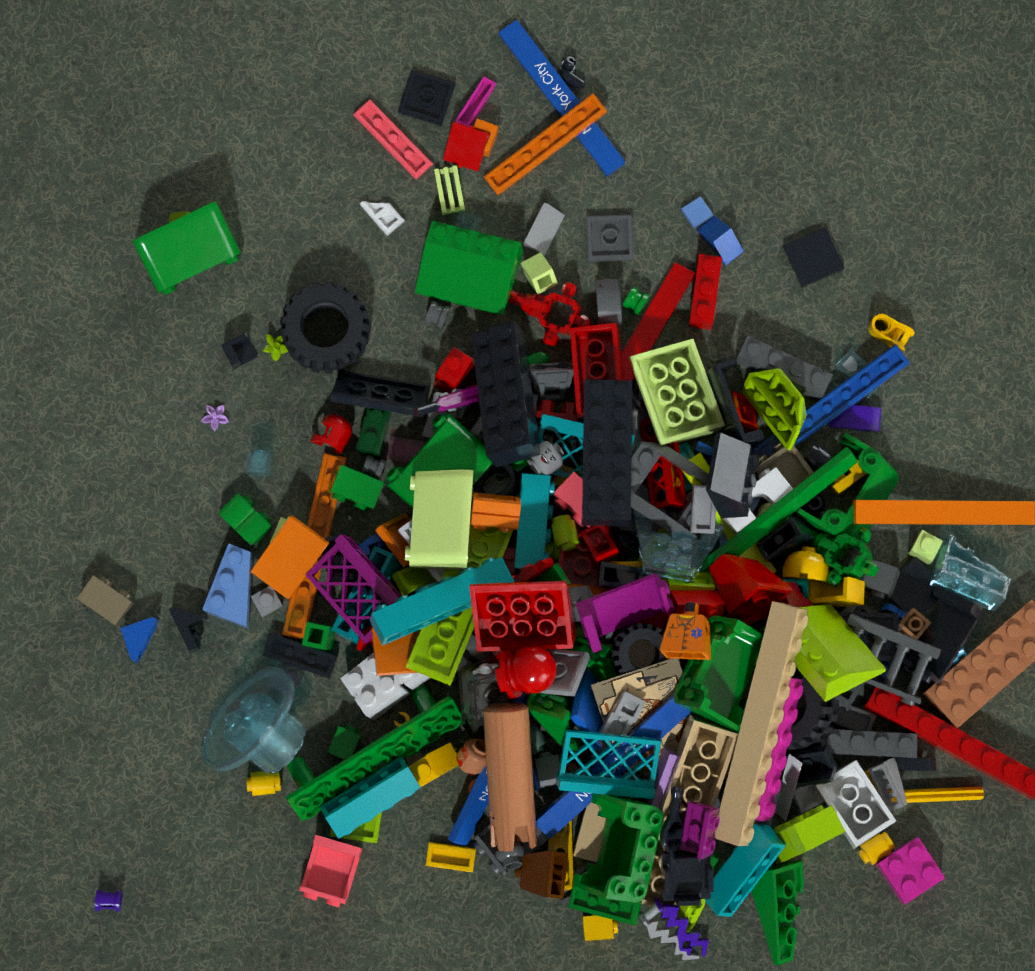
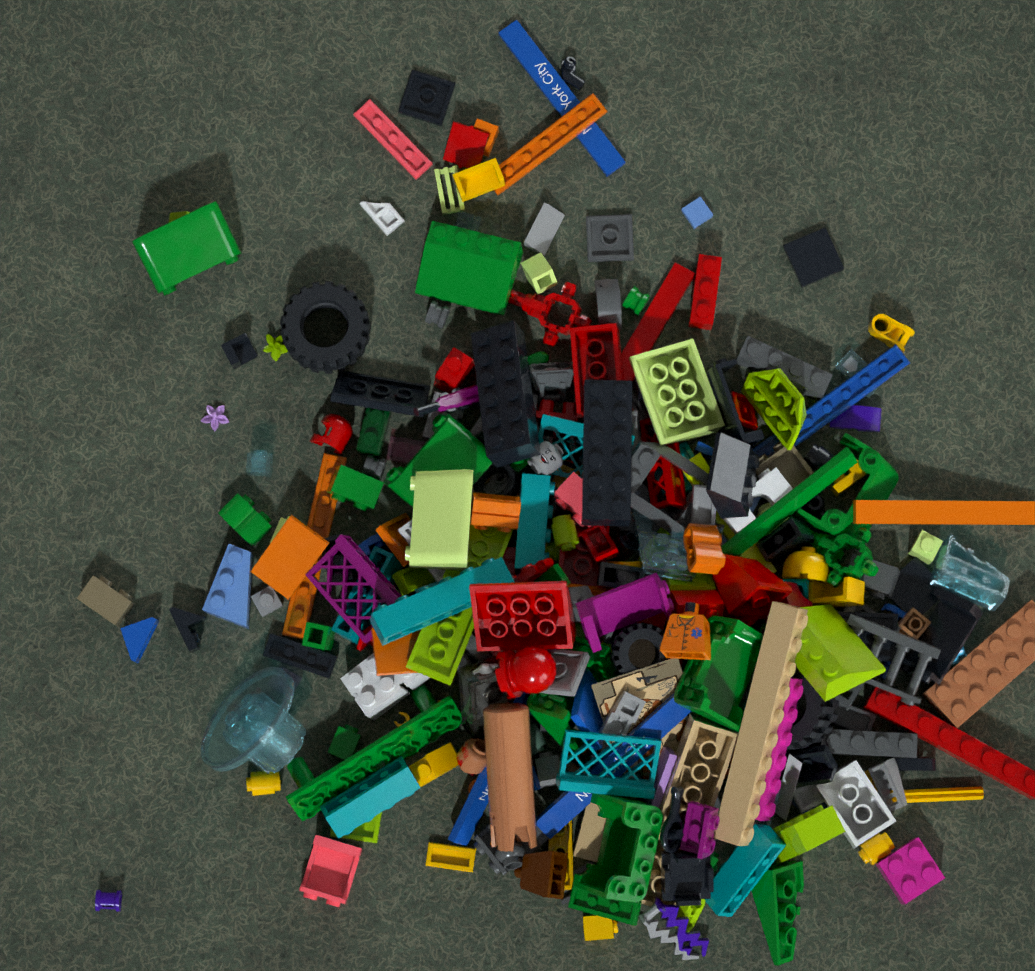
dark pink piece [455,77,496,126] -> none
blue slope [697,216,744,266] -> none
none -> yellow panel [452,158,505,202]
none -> orange brick [683,523,725,575]

